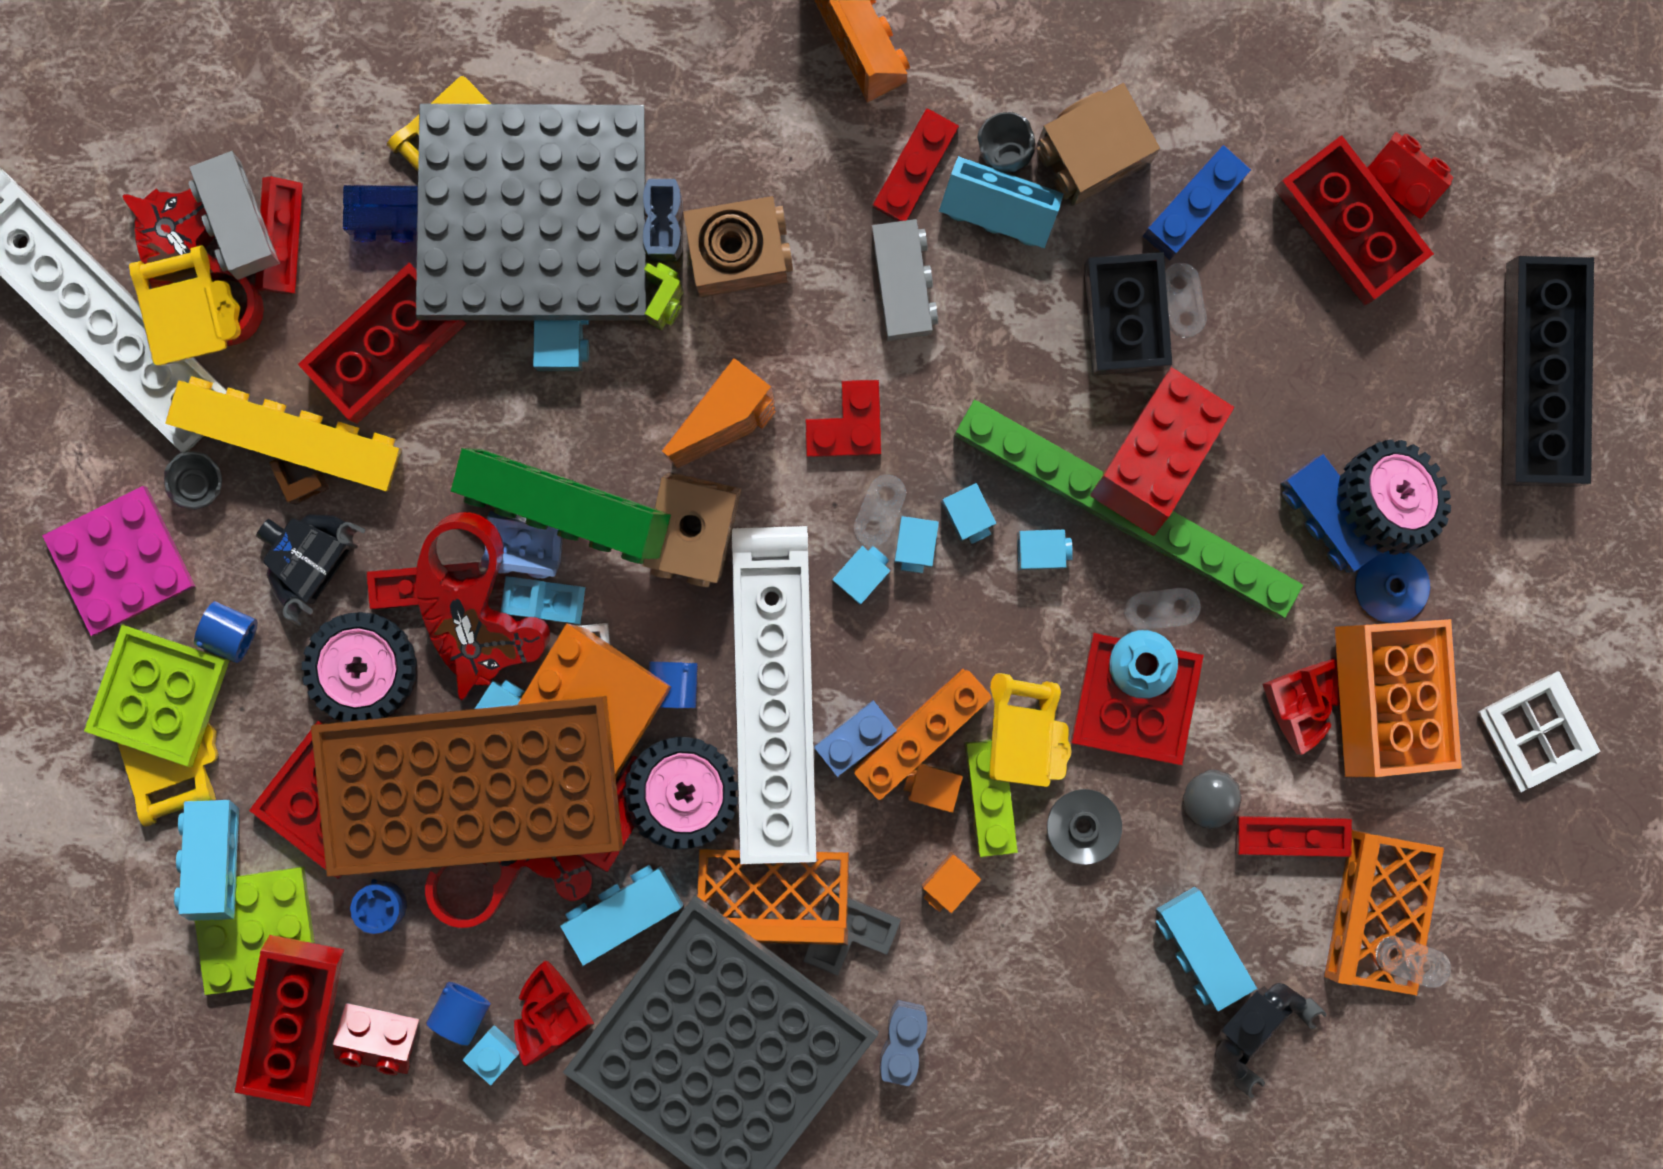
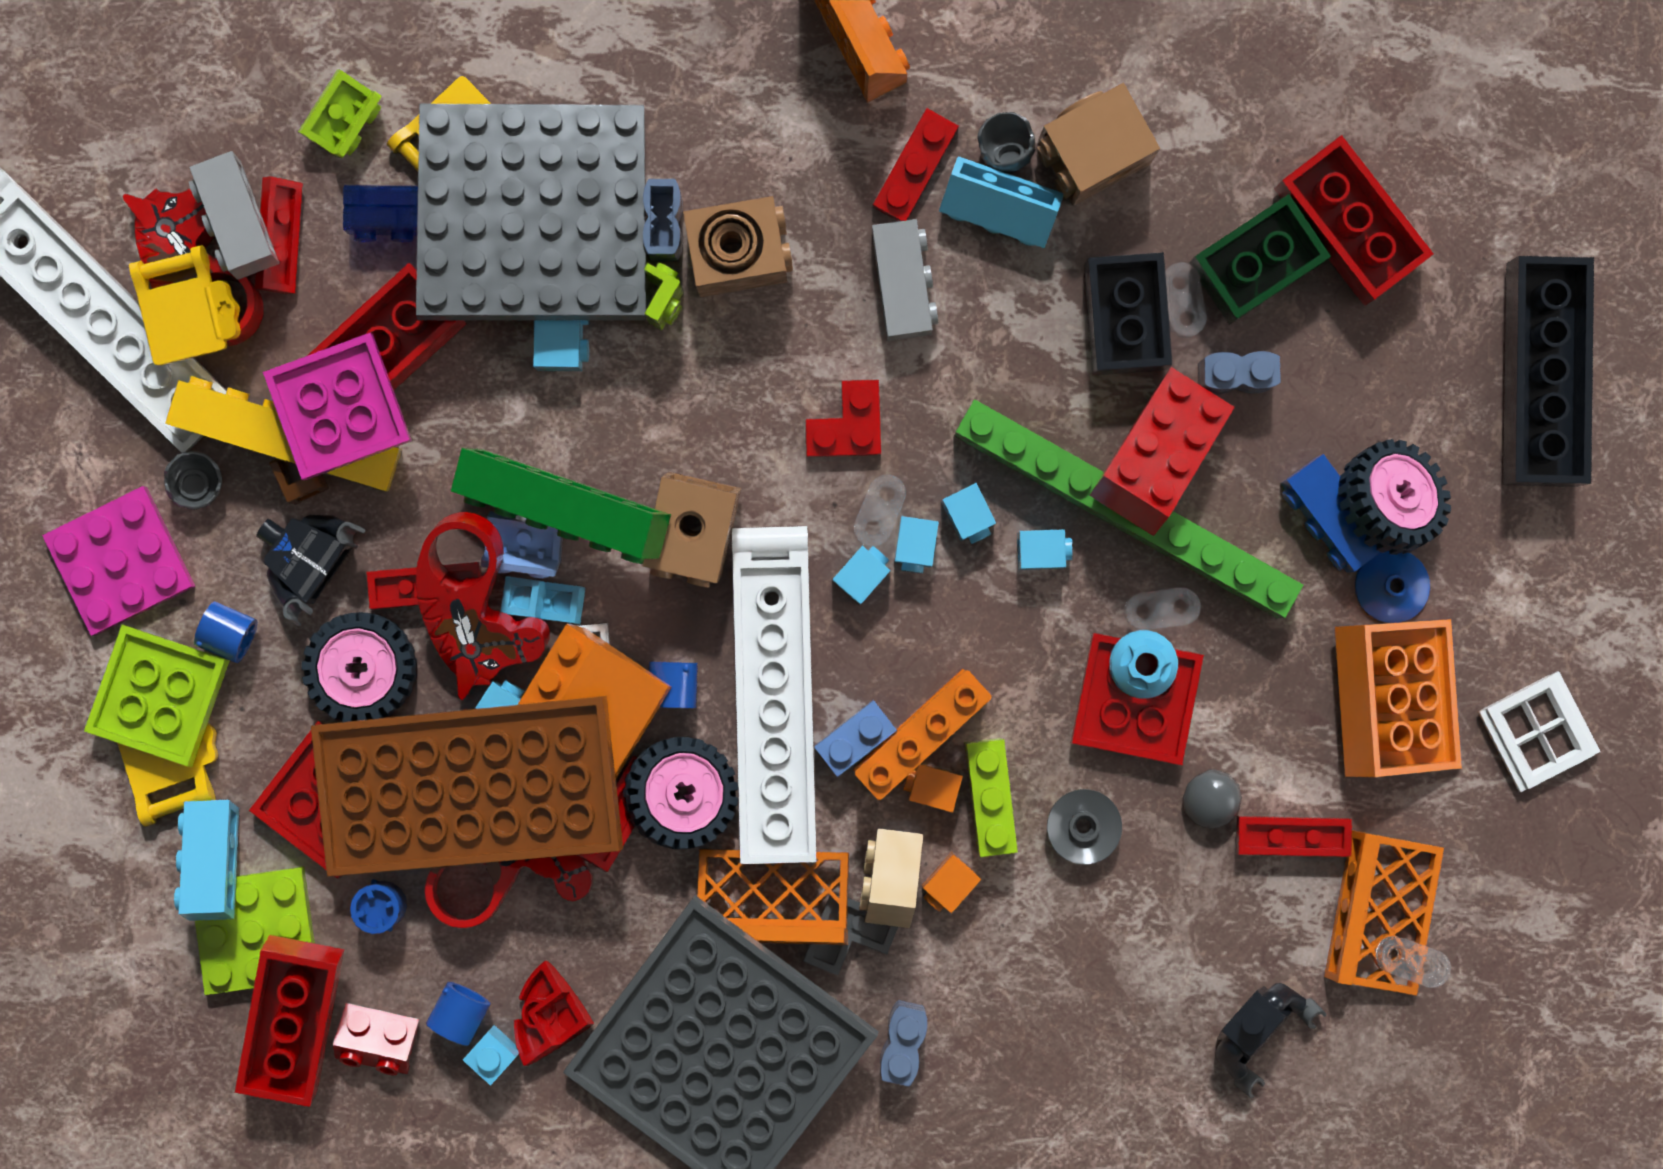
medium azure brick [560,864,684,966] -> none
orange slope [662,358,776,468] -> none
yellow piece [990,673,1072,787] -> none
blue brick [1143,145,1251,260] -> none
medium azure brick [1155,887,1257,1011] -> none
red brick [1262,658,1340,755] -> none
red bracket [1367,132,1453,220] -> none
none -> dark pink plate [263,333,412,481]
none -> lime bracket [298,69,382,159]
none -> tan brick [859,829,923,928]
none -> dark green brick [1188,194,1331,325]
none -> sand blue brick [1198,351,1281,394]

